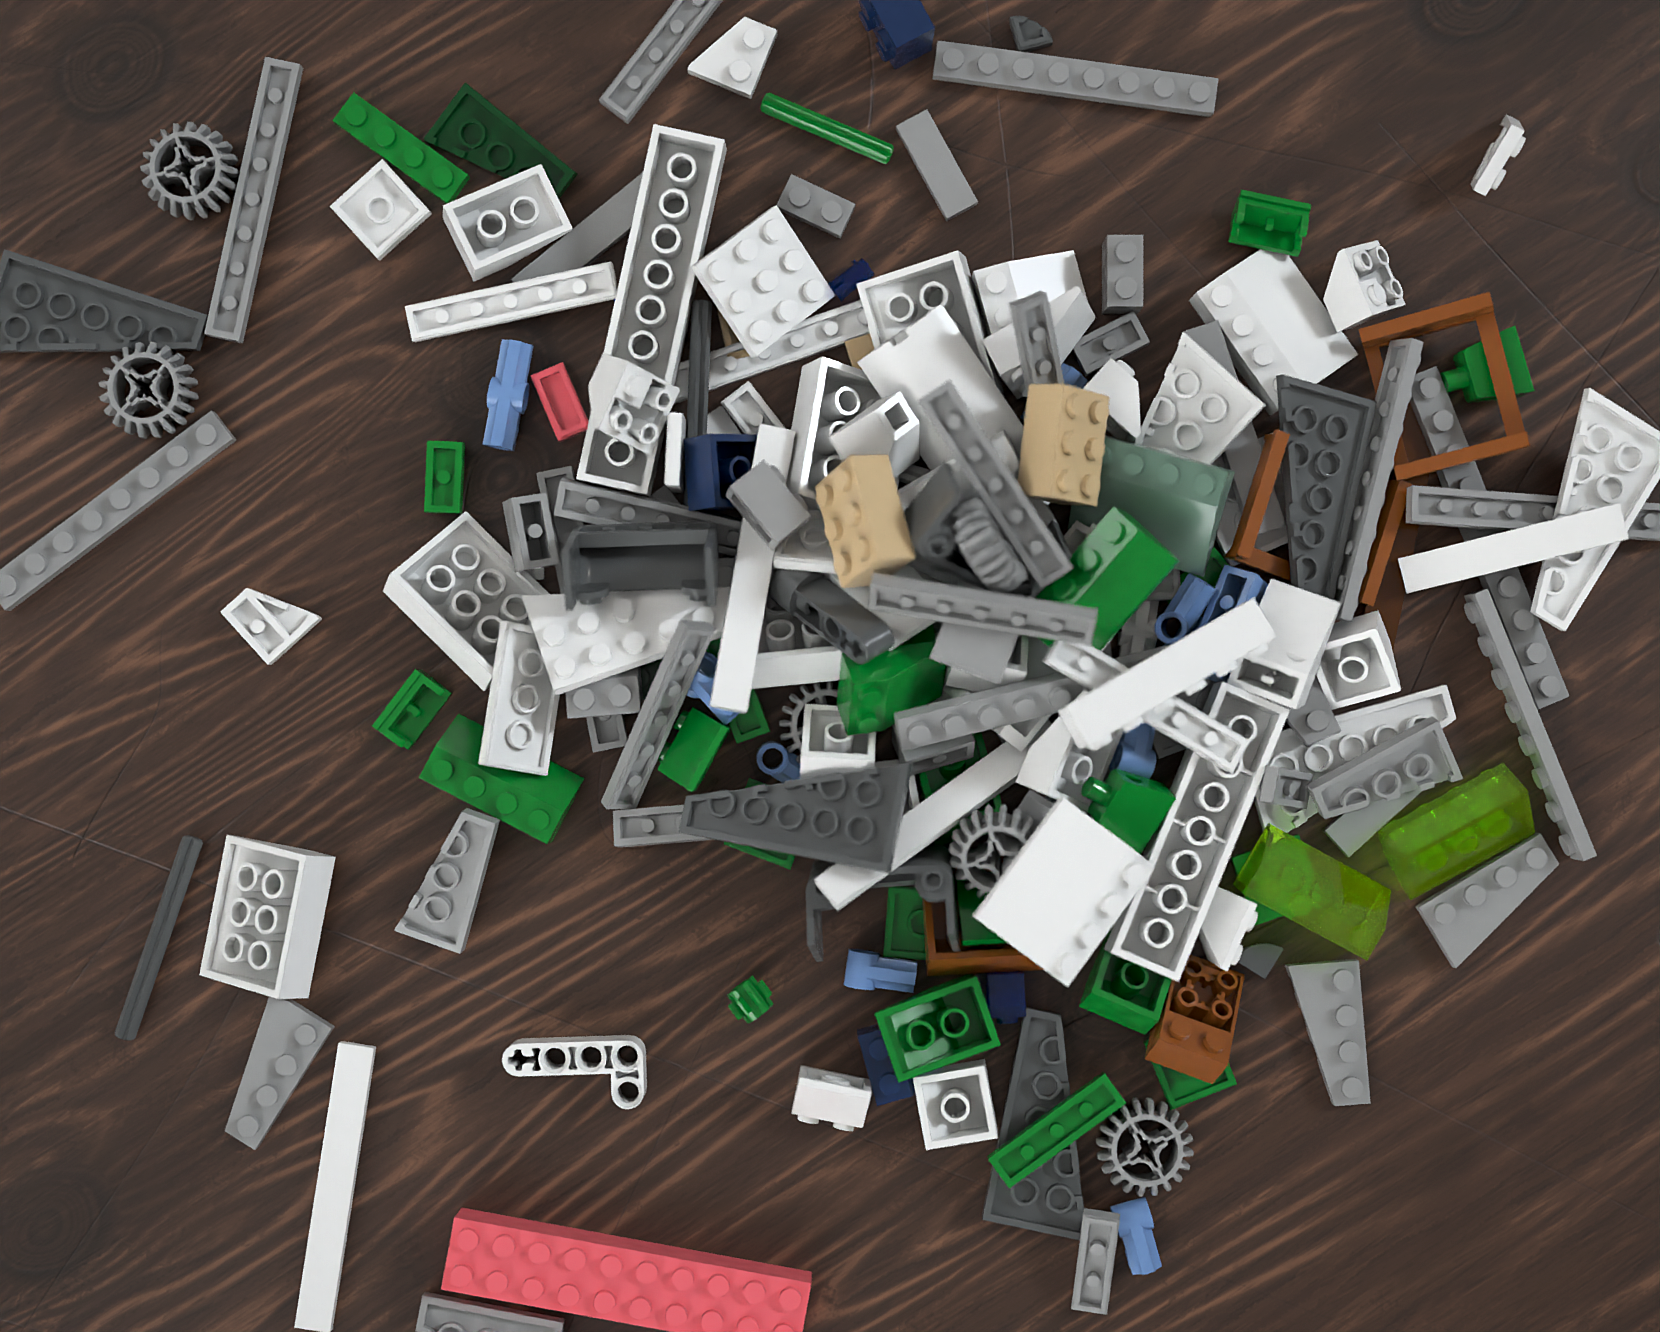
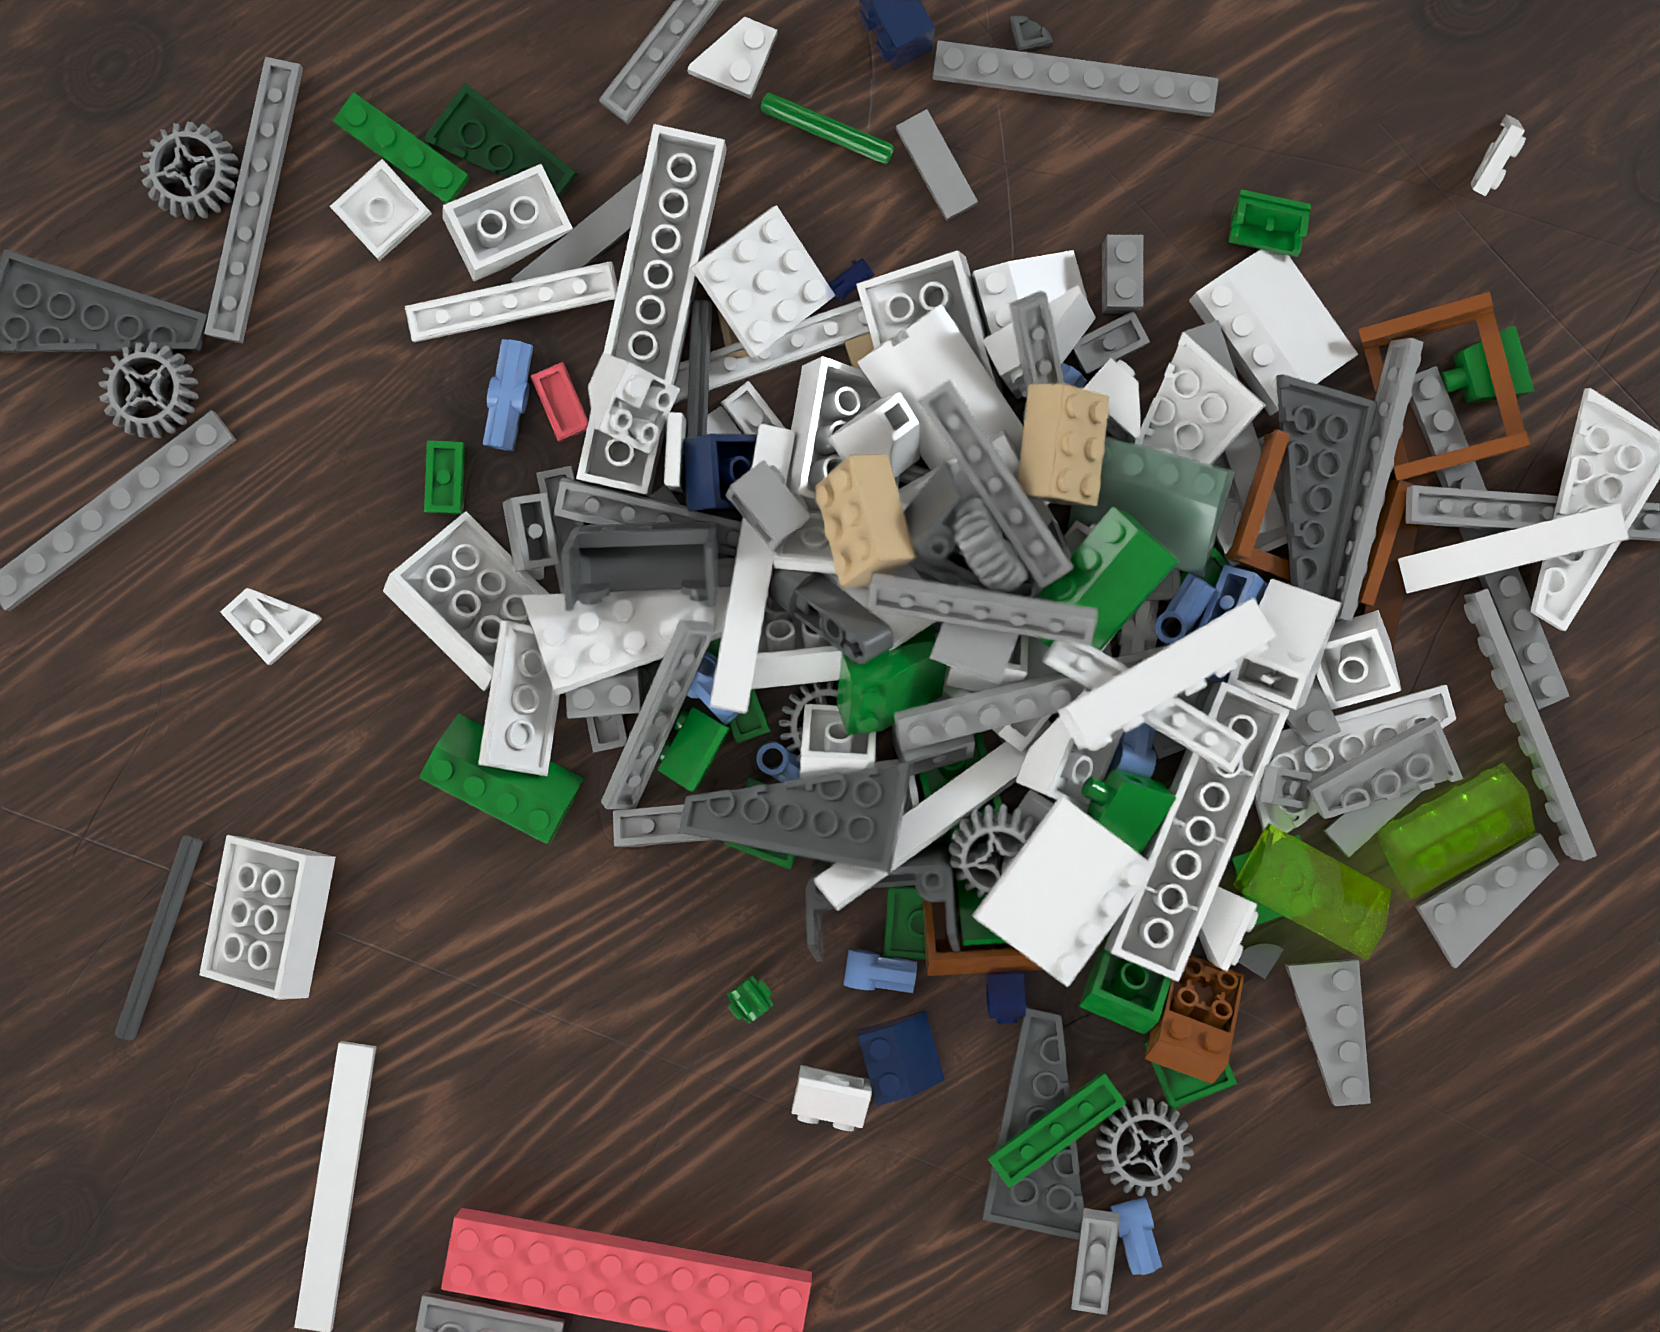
light grey wing [225,997,335,1150] -> none
green hinge [372,669,453,750] -> none
light grey wing [394,808,500,954] -> none
white beam [502,1035,647,1109] -> none
light grey plate [777,174,855,239] -> none
green slope [874,974,1001,1083] -> none
white slope [913,1059,998,1150] -> none
white slope [1323,240,1406,332] -> none

